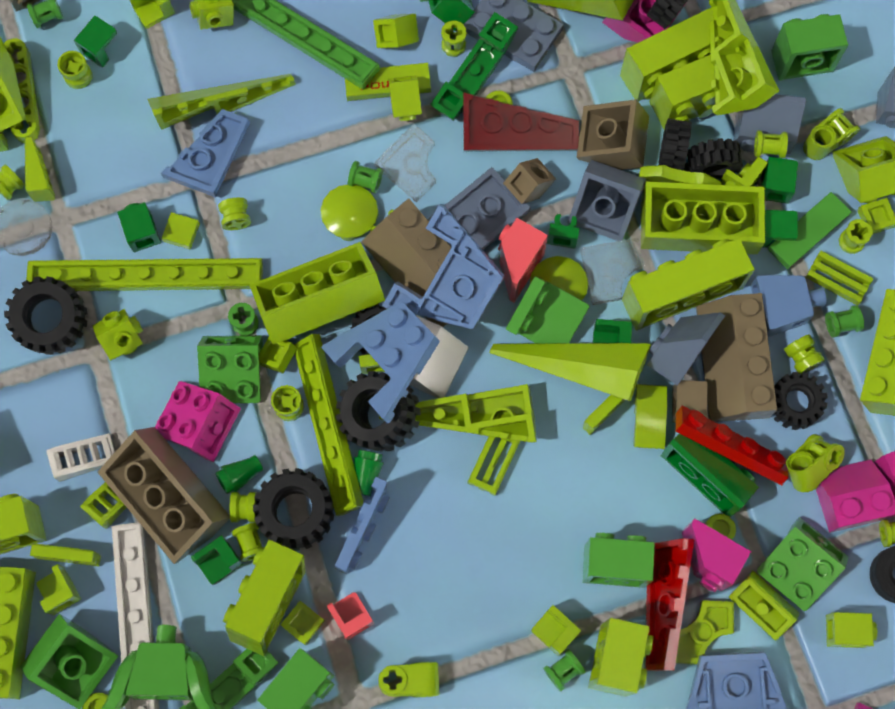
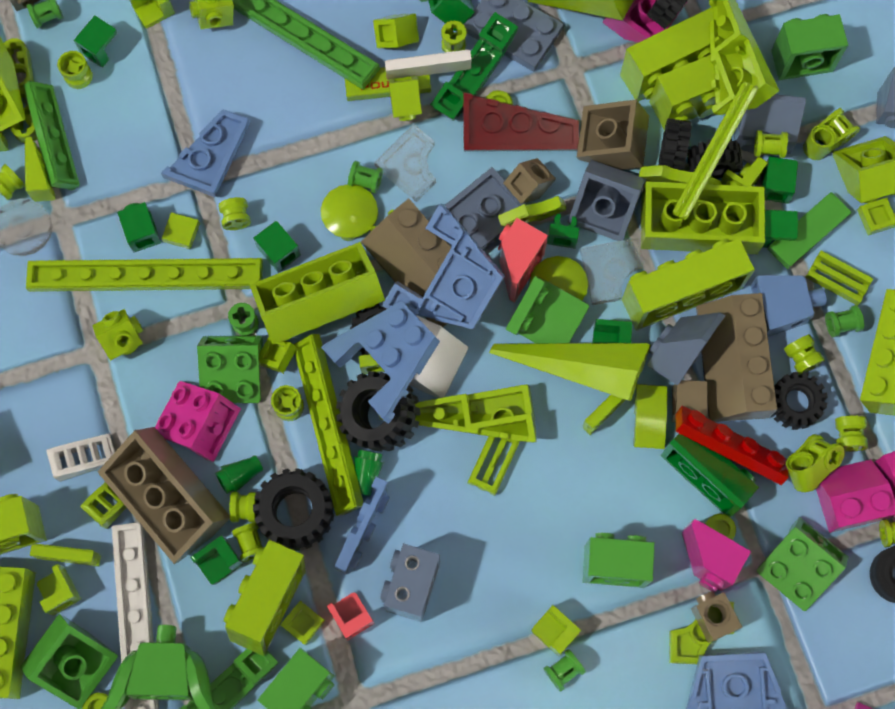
black tyre [4,276,88,355] -> none
lime wedge [147,74,296,130] -> none
lime piece [378,662,439,697] -> none
lime brick [588,618,653,697] -> none
red wing [646,538,695,671] -> none
lime slope [729,571,800,641] -> none
lime brick [826,612,878,648] -> none
lime bush [839,219,873,254] -> none
none -> bright green tile [23,81,80,190]
none -> green panel [253,221,301,273]
none -> sand blue piece [380,543,440,622]
none -> white tile [385,49,472,80]
none -> lime tile [498,196,567,227]
none -> lime axle [673,82,757,220]
none -> dark tan brick [691,590,742,643]
none -> lime wheel [835,415,868,452]

